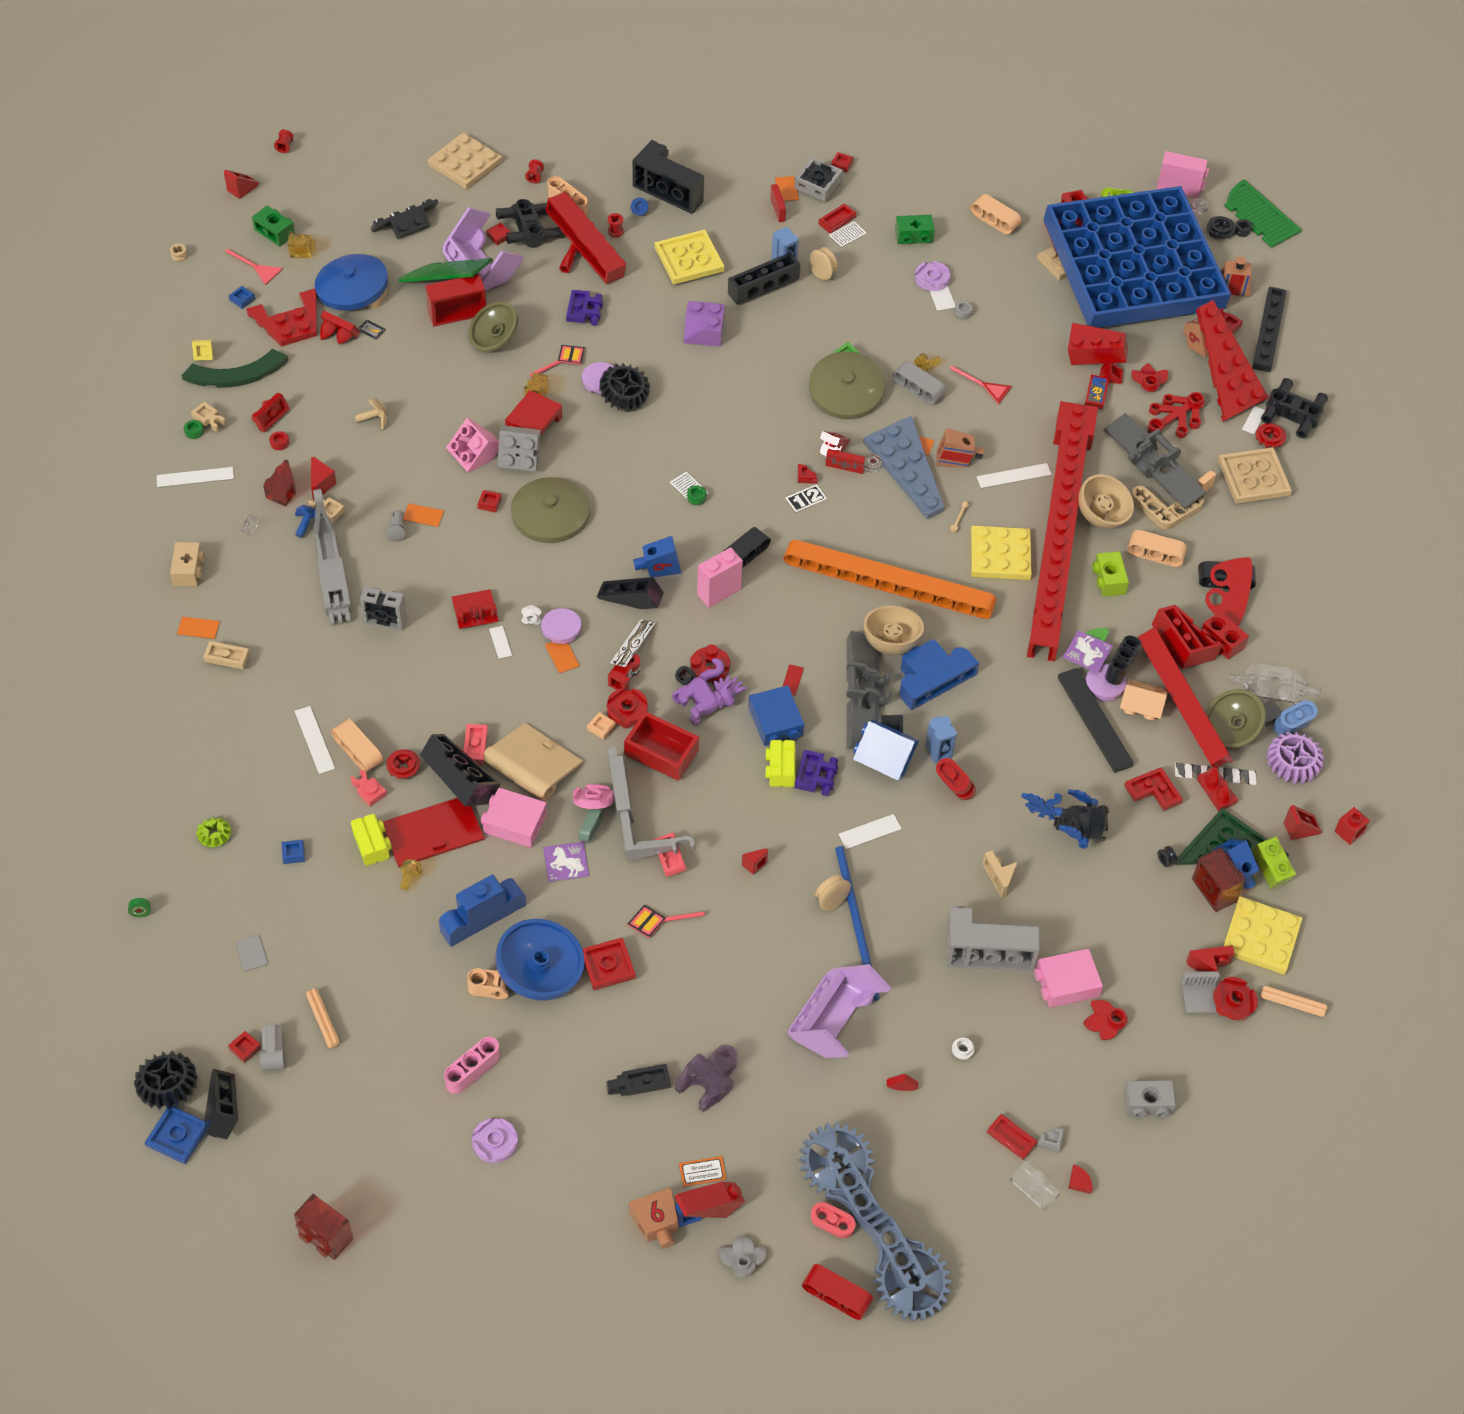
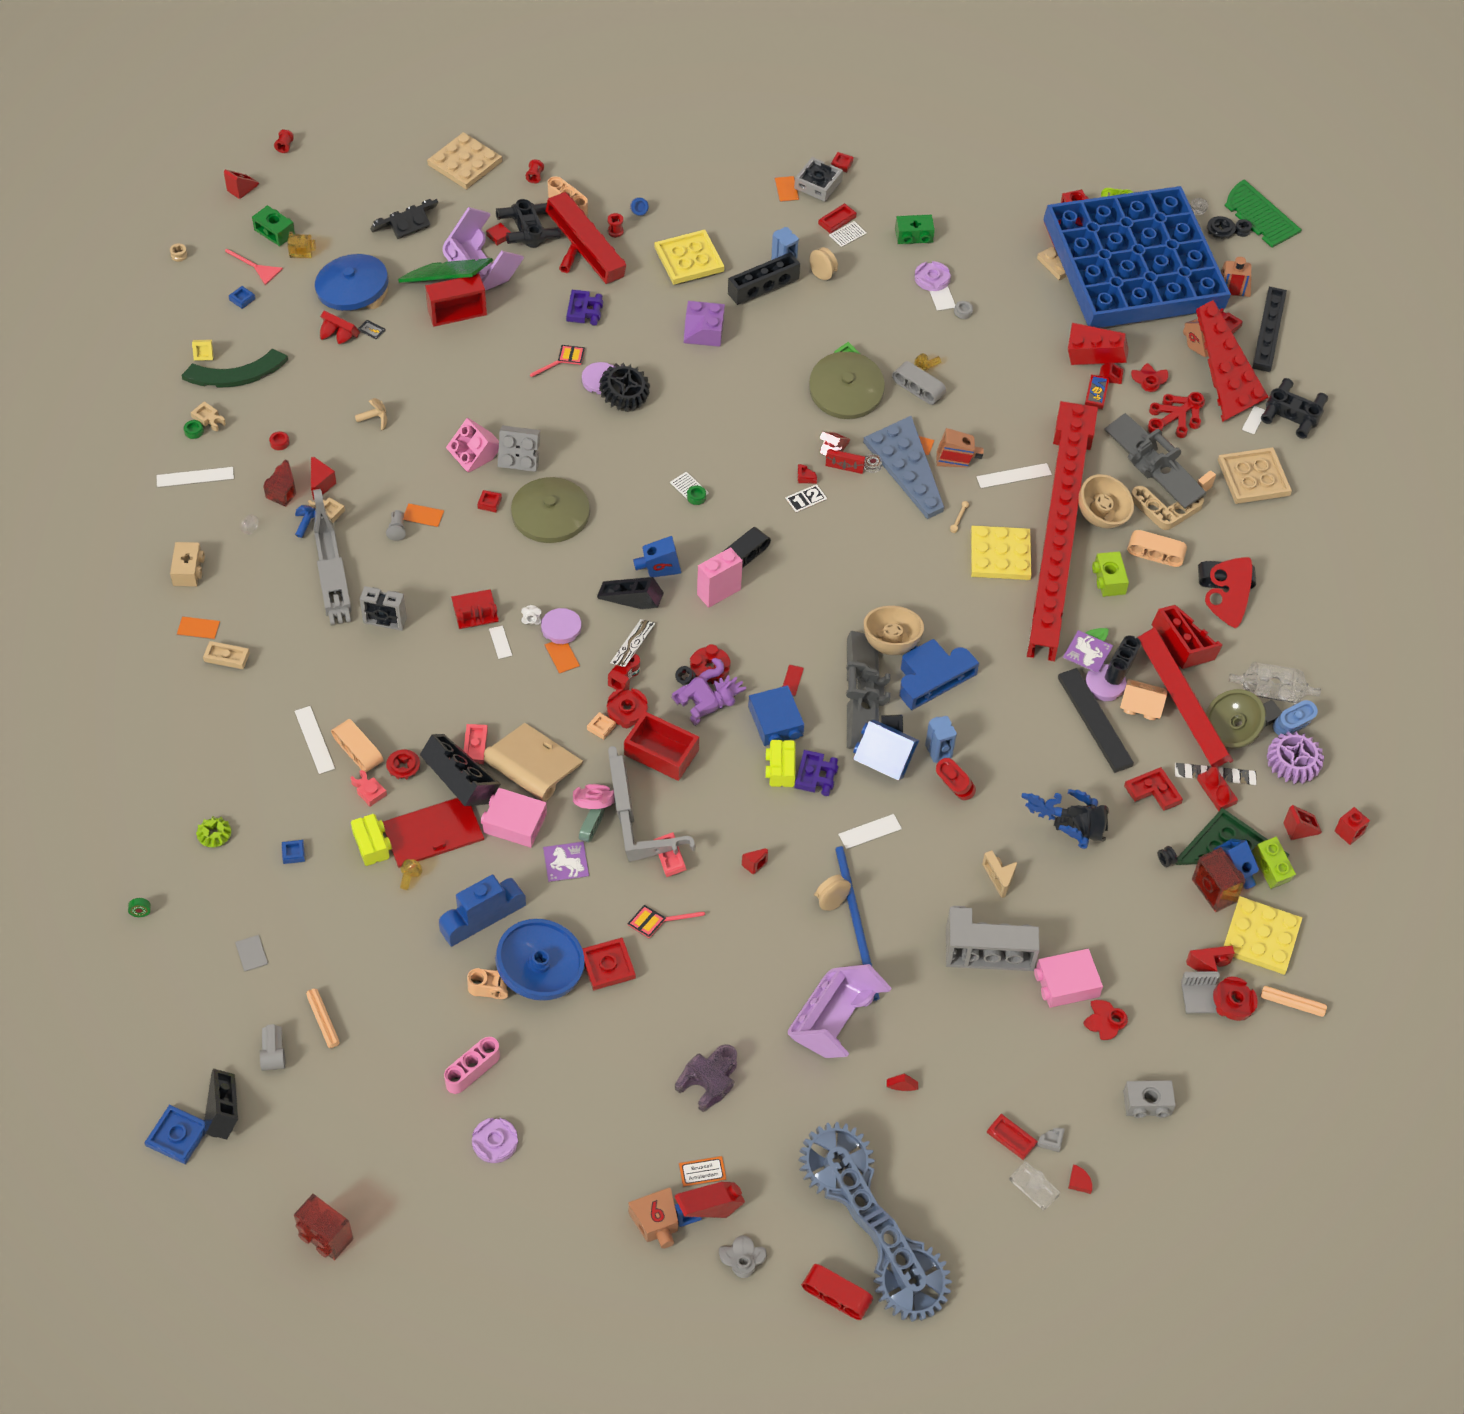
black gear [134,1051,198,1110] -> none
red tile [228,1031,261,1063] -> none
red wing [246,288,317,347] -> none
red tile [251,393,290,432] -> none
olive dish [469,301,519,352] -> none
red panel [505,390,563,436] -> none
clear yellow brick [524,373,548,397] -> none
black hinge [606,1064,671,1096] -> none
black hinge [632,140,704,214] -> none
red tile [770,184,786,222] -> none
orange beam [783,540,997,619] -> none
coral plate [810,1202,855,1238] -> none
coral piece [950,366,1012,405] -> none
white plate [952,1037,974,1060] -> none
light nougat beam [970,194,1022,234] -> none
bright pink brick [1157,151,1209,198] -> none
red brick [1201,611,1249,660] -> none
red gear [1255,423,1286,449] -> none

